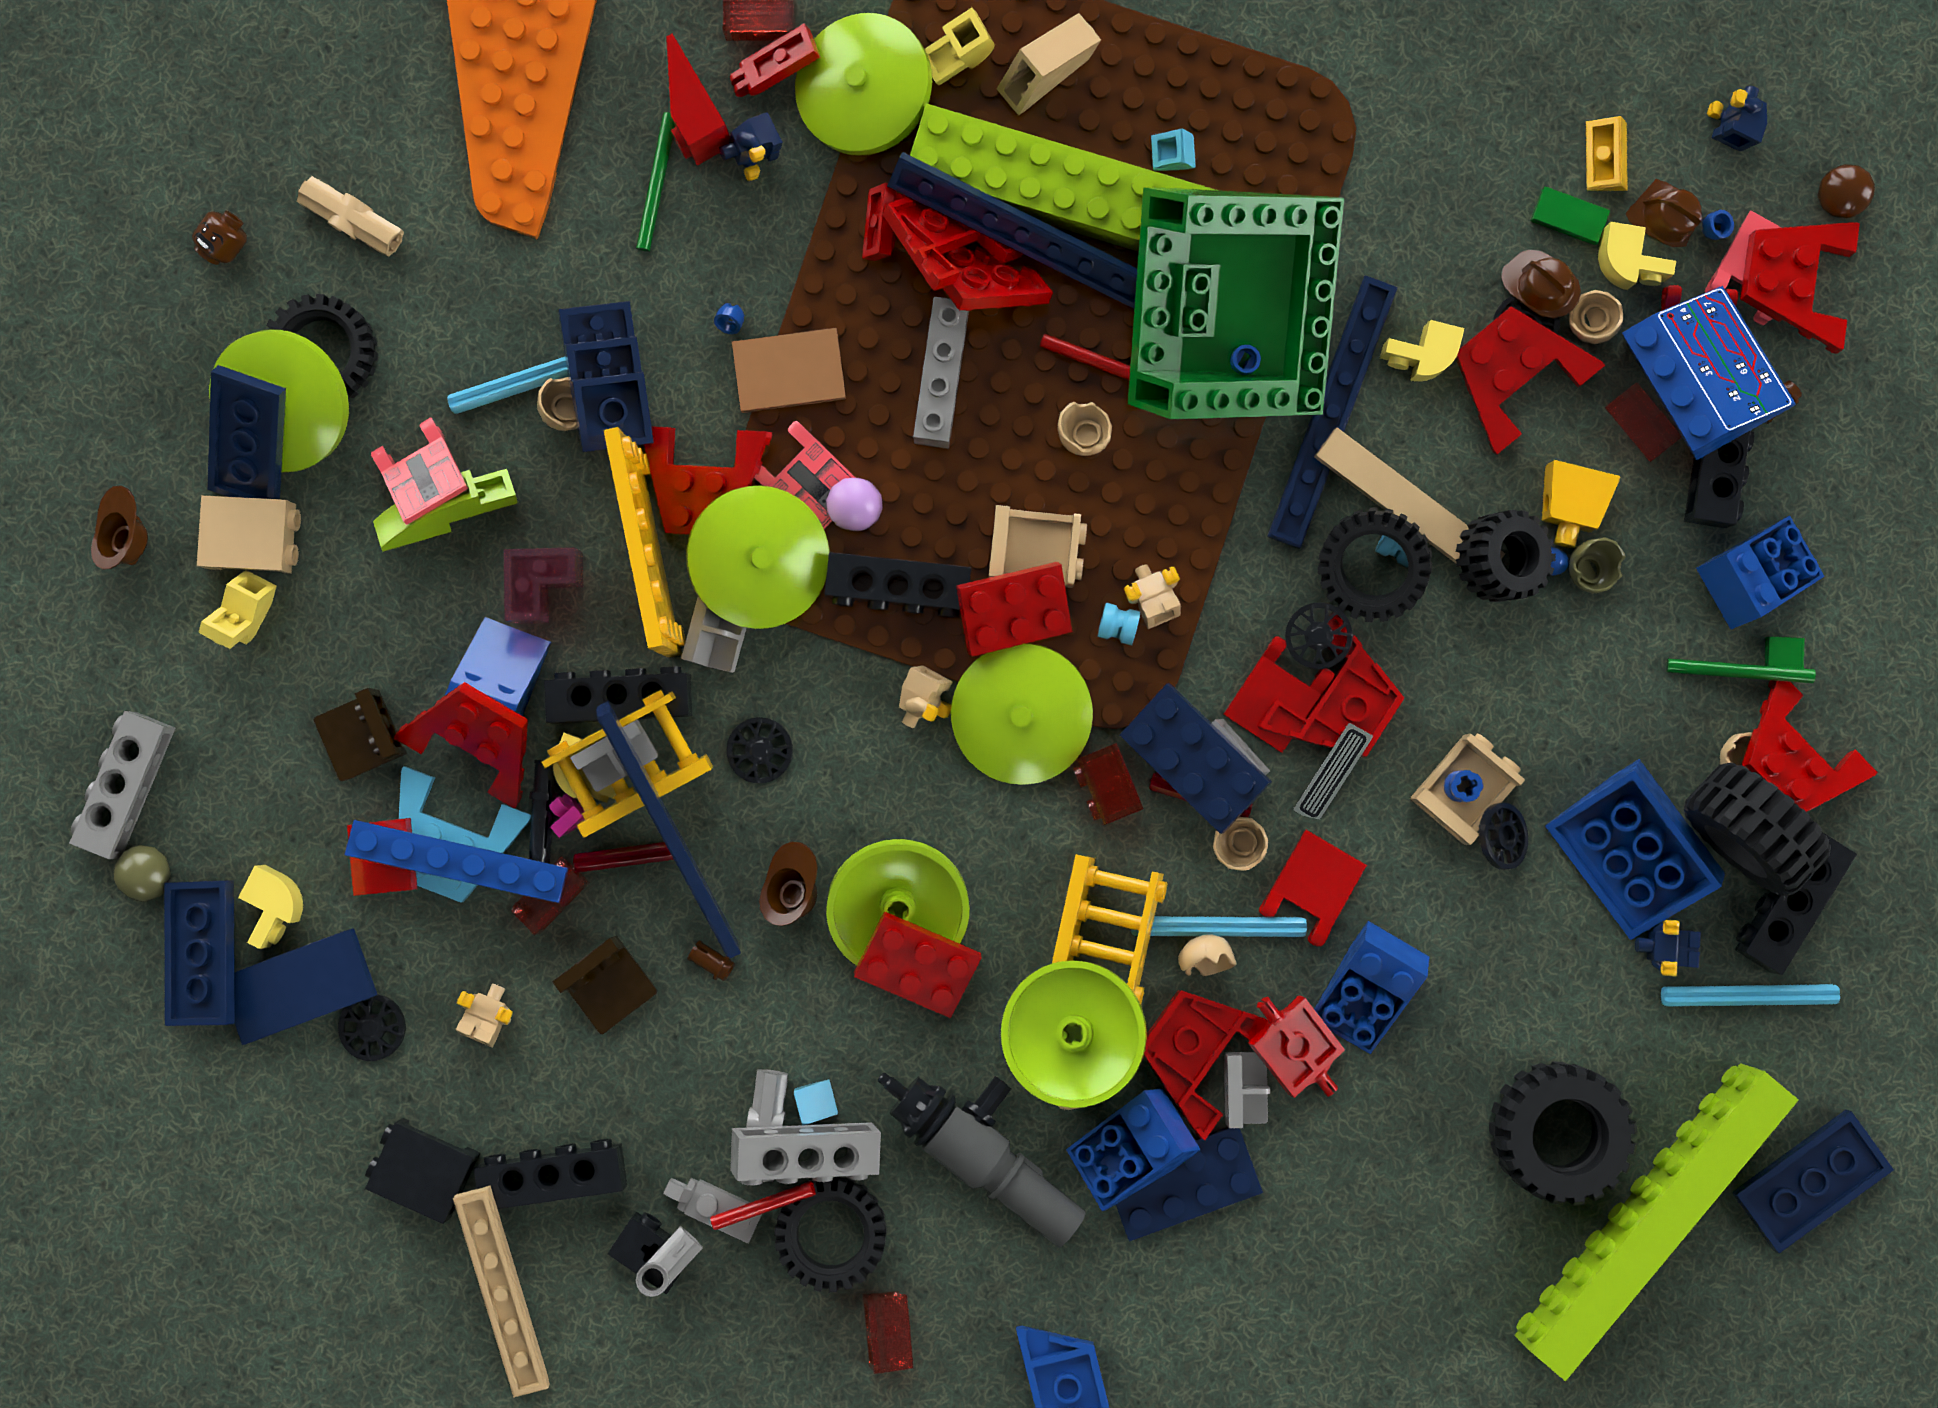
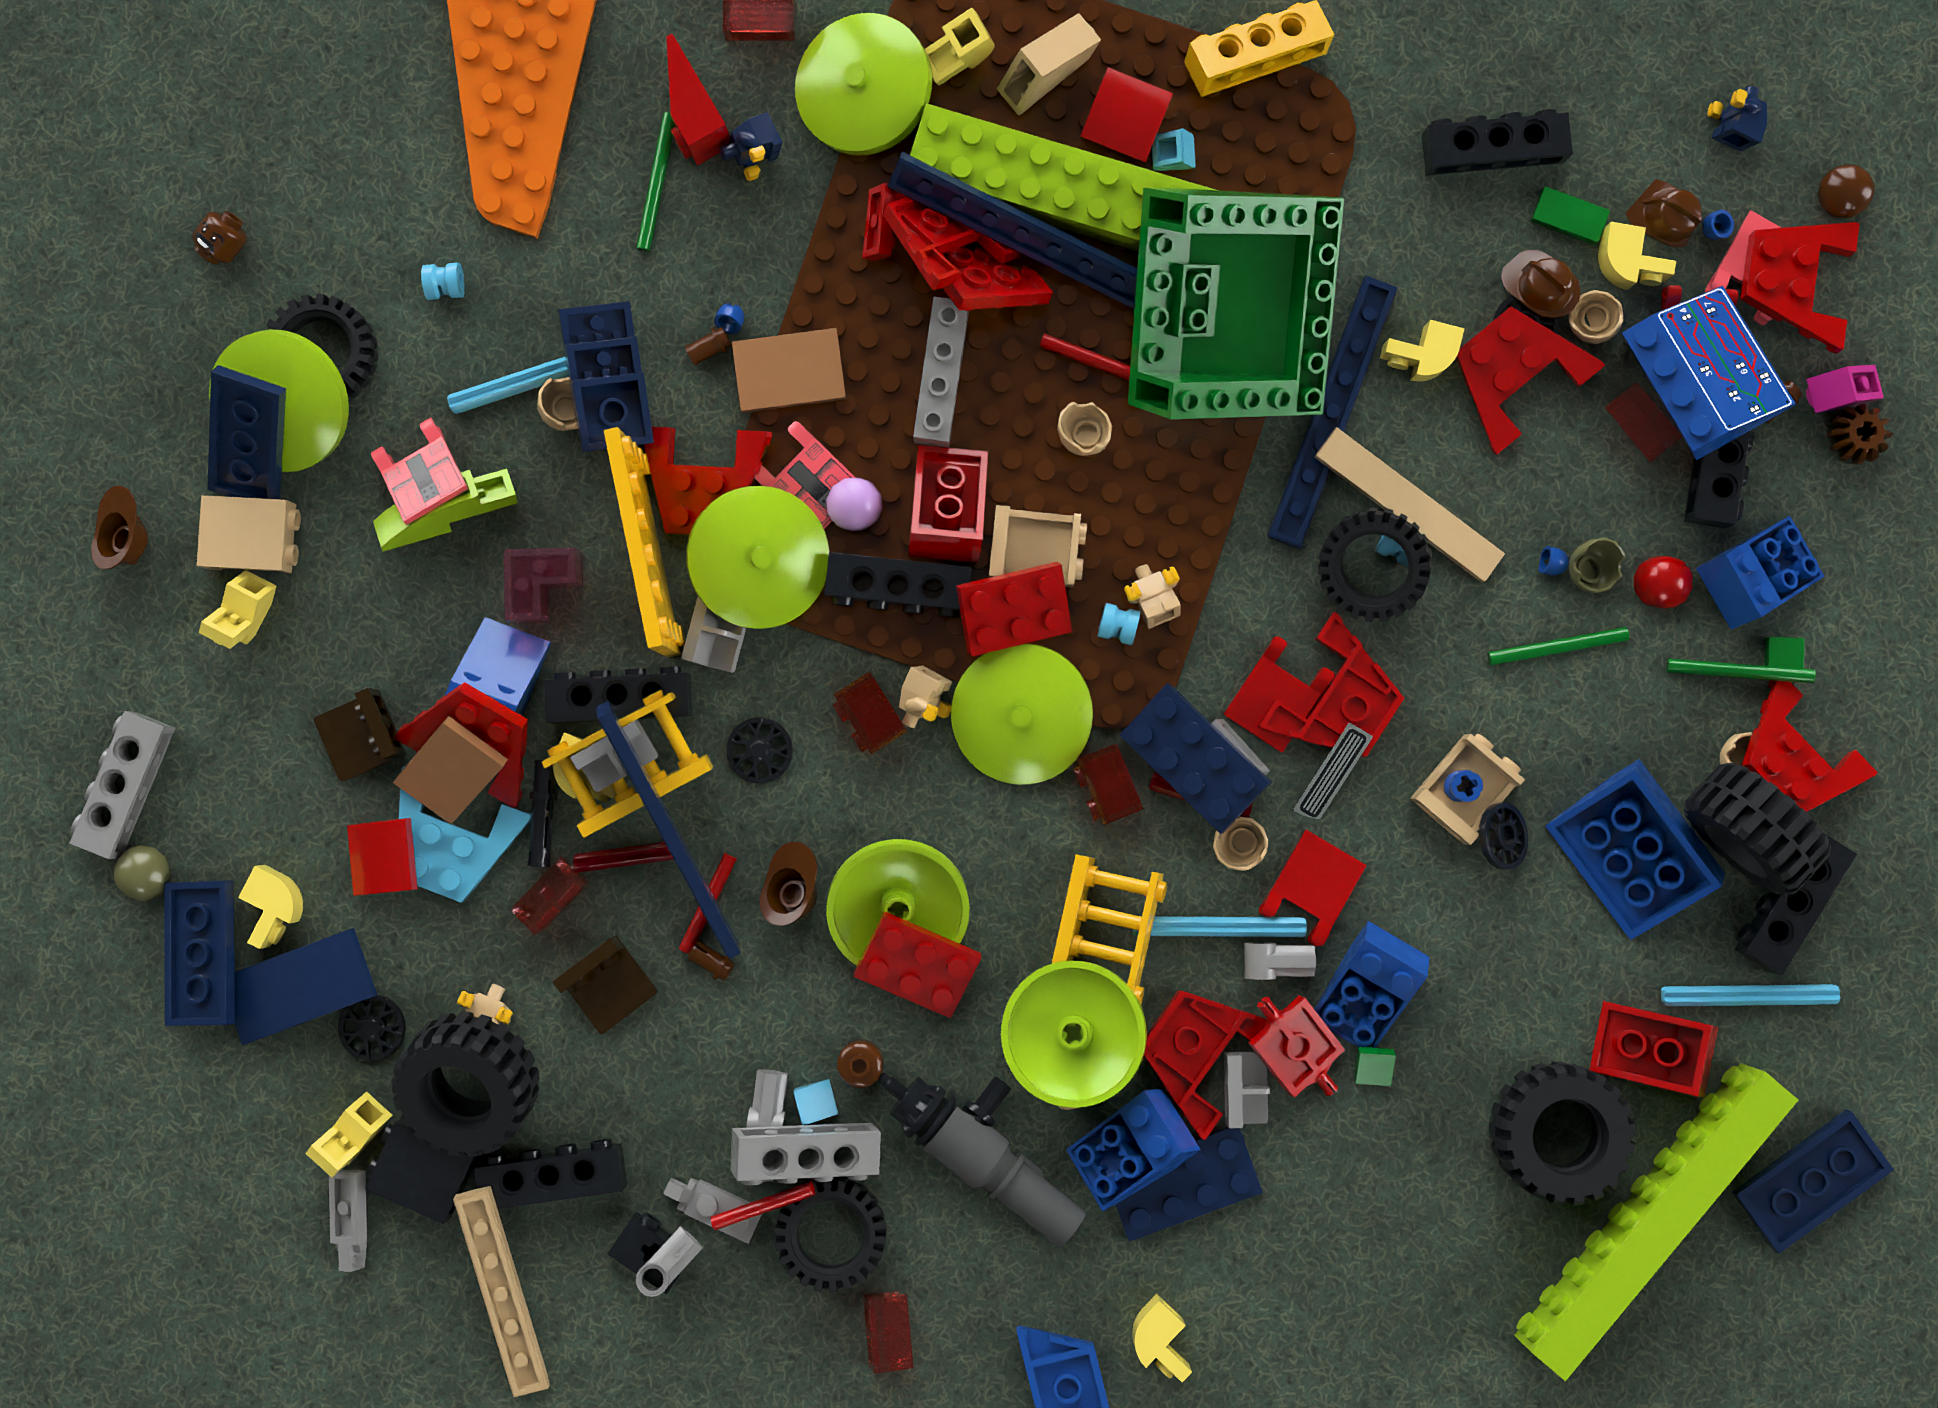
tan piece [297,176,404,257] -> none
blue plate [345,820,568,904] -> none
dark pink tile [549,794,584,838] -> none
red hinge [730,24,821,97] -> none
tan hair [1178,934,1237,976] -> none
blue hinge [1230,345,1261,375] -> none
black wheel [1285,602,1353,669] -> none
black tyre [1456,510,1556,602] -> none
yellow torso [1542,460,1620,548] -> none
yellow slope [1586,116,1627,191] -> none
dark blue piece [1635,920,1701,977] -> none
none -> light yellow brick [305,1091,393,1177]
none -> light grey hinge [329,1169,367,1272]
none -> black tyre [391,1012,540,1156]
none -> medium nougat tile [393,716,508,824]
none -> medium azure wheel [421,263,465,300]
none -> red bar [678,852,737,954]
none -> reddish brown pin [685,327,732,366]
none -> clear red brick [832,672,908,755]
none -> reddish brown head [837,1039,884,1088]
none -> red slope [908,445,988,563]
none -> red slope [1080,67,1173,162]
none -> light yellow brick [1132,1293,1192,1383]
none -> yellow brick [1184,0,1334,97]
none -> light grey piece [1244,942,1316,980]
none -> green tile [1354,1047,1396,1086]
none -> black brick [1422,109,1573,176]
none -> green bar [1487,627,1630,666]
none -> red slope [1589,1001,1718,1097]
none -> red hair [1633,556,1693,609]
none -> dark pink slope [1806,365,1884,413]
none -> reddish brown gear [1826,404,1894,465]

